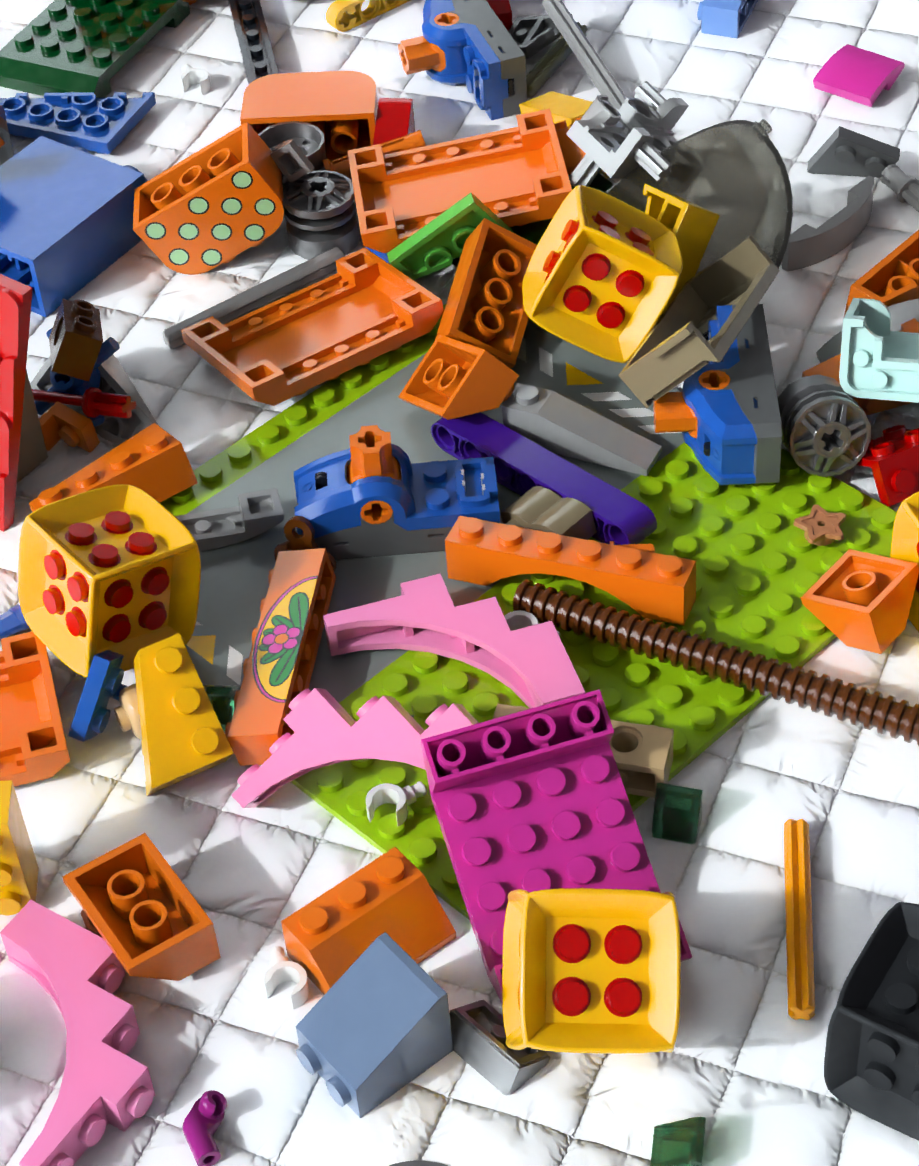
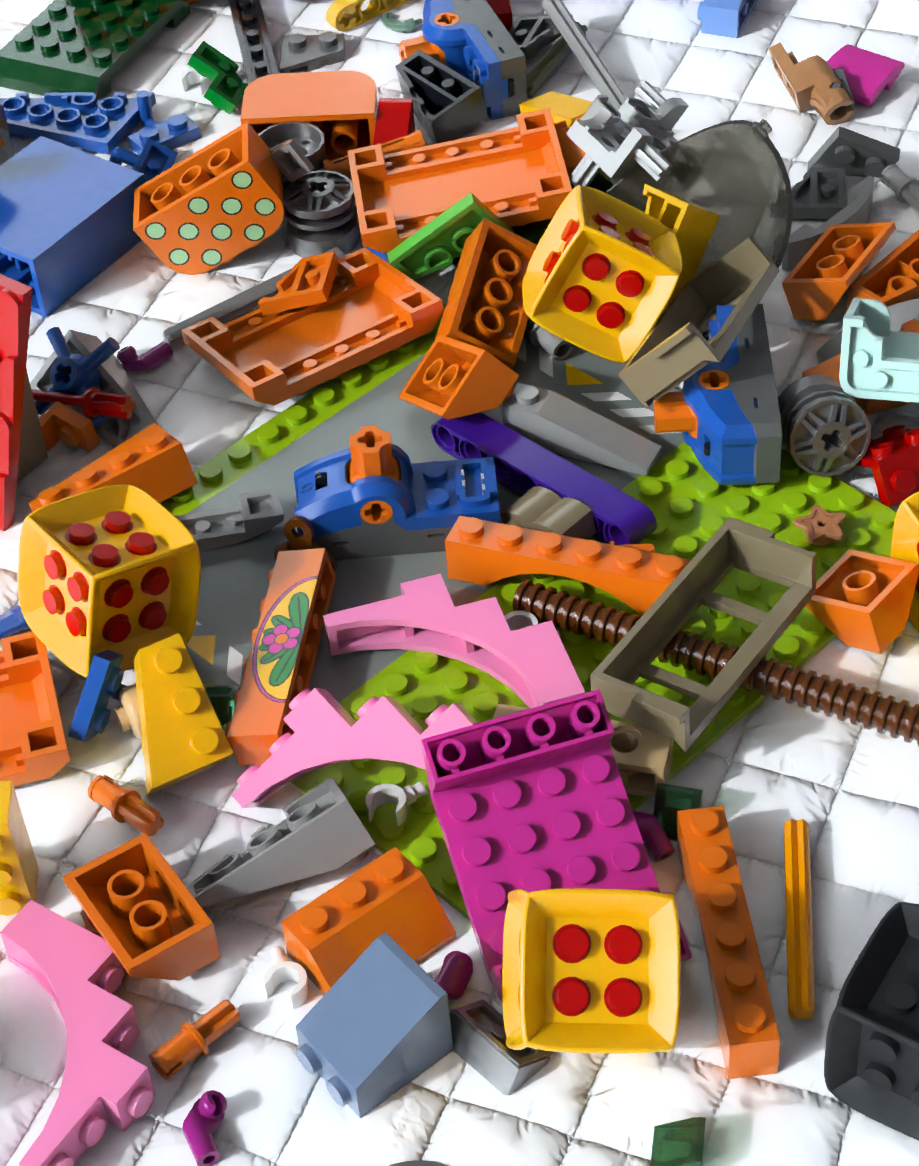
reddish brown brick [49,299,103,381] -> none
none -> orange axle [88,775,164,836]
none -> blue plate [109,139,178,181]
none -> magenta arm [117,341,174,372]
none -> blue plate [128,90,201,156]
none -> orange axle [148,1000,241,1081]
none -> light grey wedge [186,777,375,908]
none -> green plate [187,41,248,115]
none -> orange wing [258,251,340,316]
none -> dark grey wing [279,32,345,73]
none -> sand green piece [381,12,423,32]
none -> black wedge [395,49,488,144]
none -> magenta arm [434,951,473,1001]
none -> light grey axle [525,318,572,361]
none -> dark tan piece [590,517,817,753]
none -> magenta arm [632,810,675,862]
none -> orange arch [677,806,780,1080]
none -> medium nougat plate [769,42,855,125]
none -> dark grey wing [778,167,846,221]
none -> orange slope [782,222,896,322]

